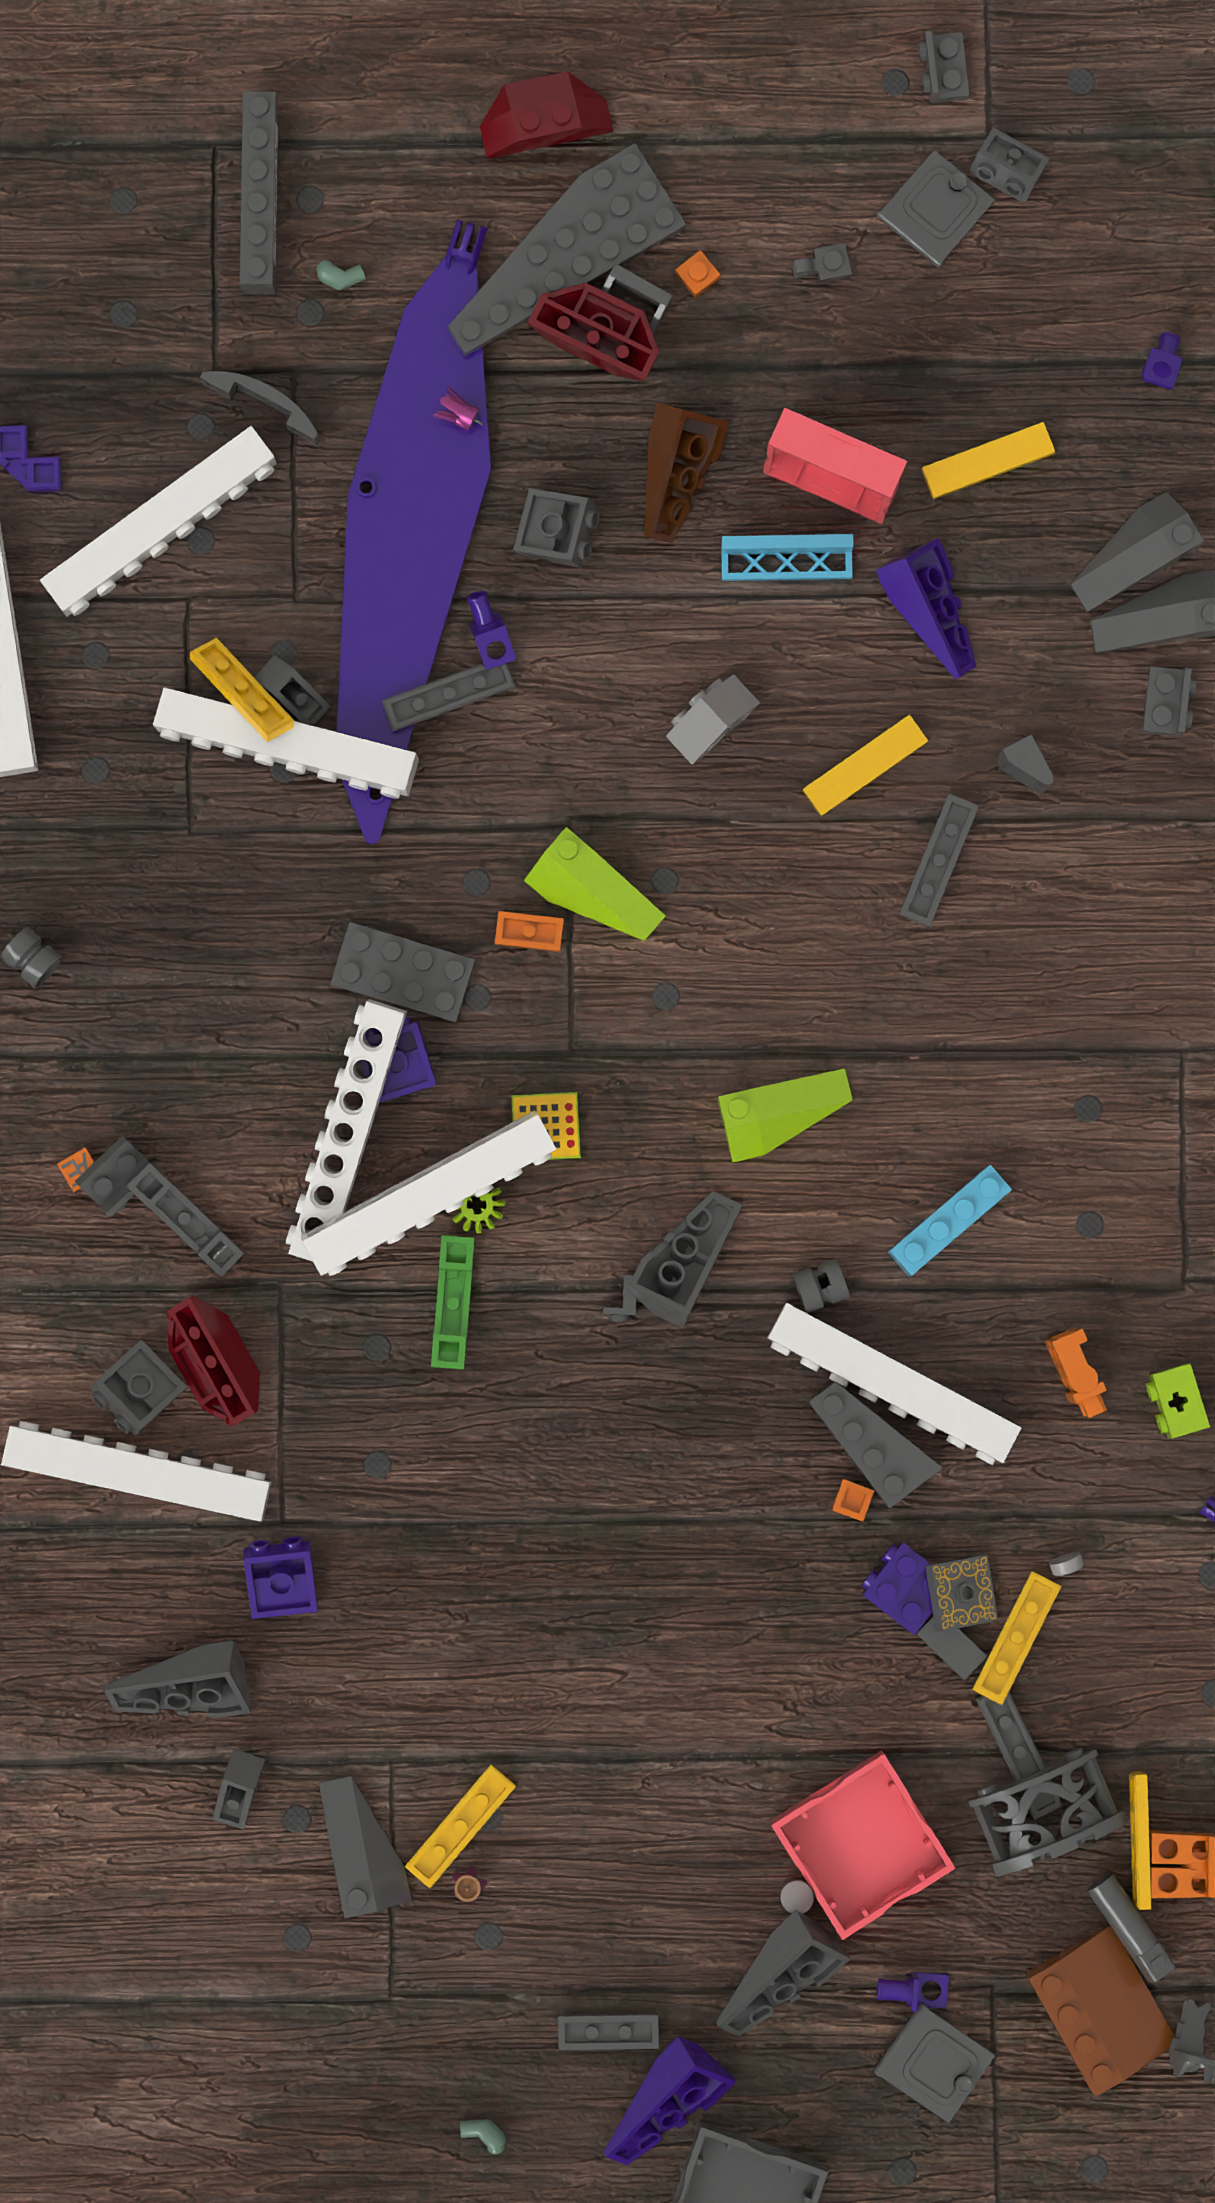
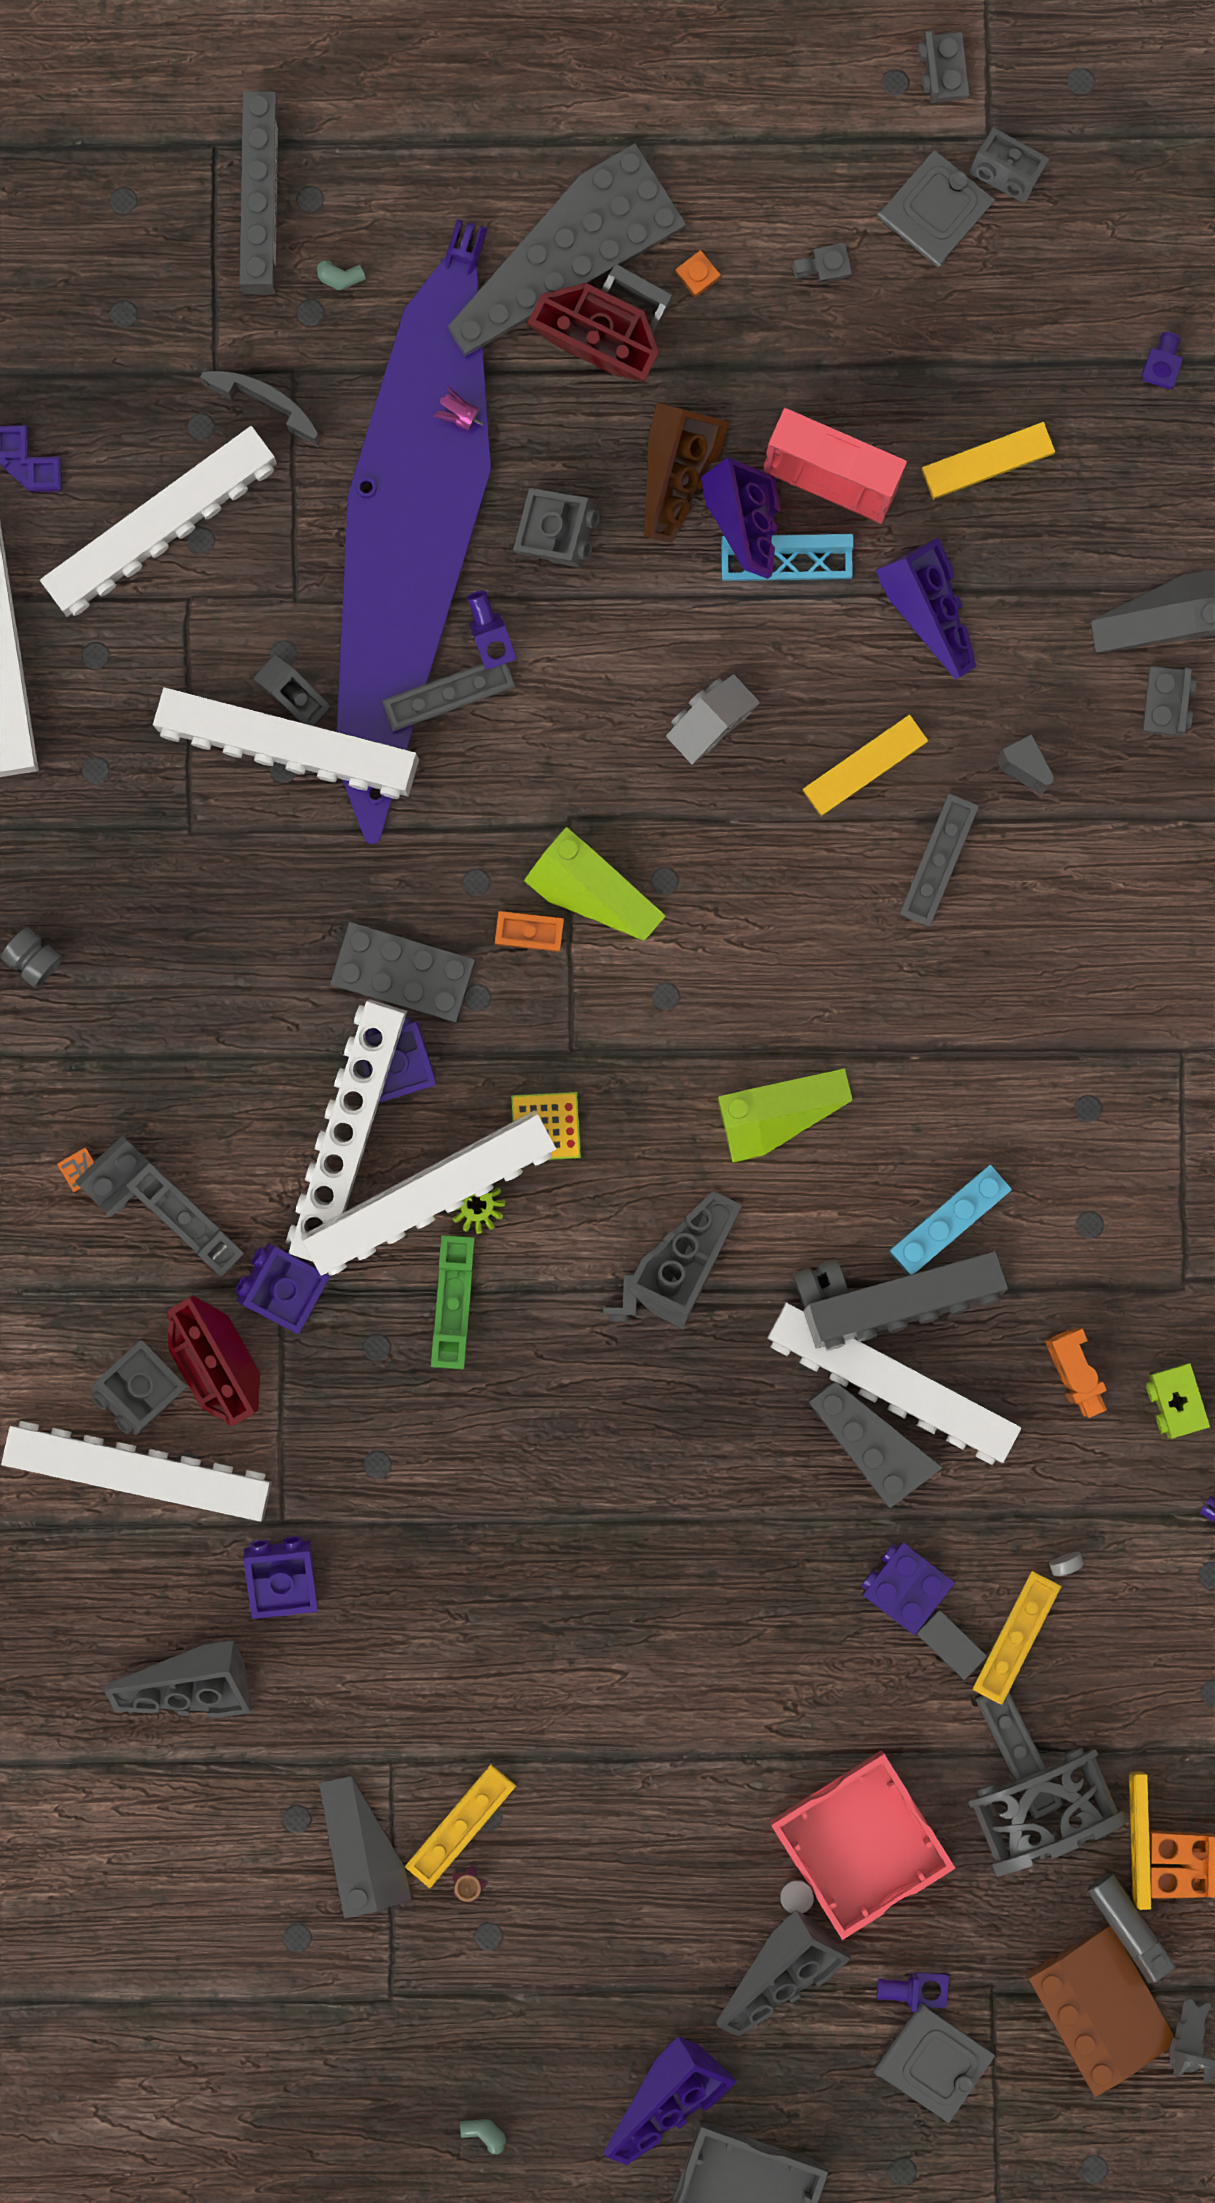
yellow tile [190,637,294,742] -> none
dark grey slope [212,1749,265,1830] -> none
dark red wedge [480,71,613,159] -> none
dark grey plate [558,2013,659,2050] -> none
orange plate [831,1479,874,1522] -> none
dark grey plate [925,1554,998,1632] -> none
dark grey wedge [1070,492,1204,613] -> none
none -> dark purple plate [236,1243,330,1335]
none -> dark purple wedge [701,457,780,579]
none -> dark grey brick [804,1251,1008,1351]

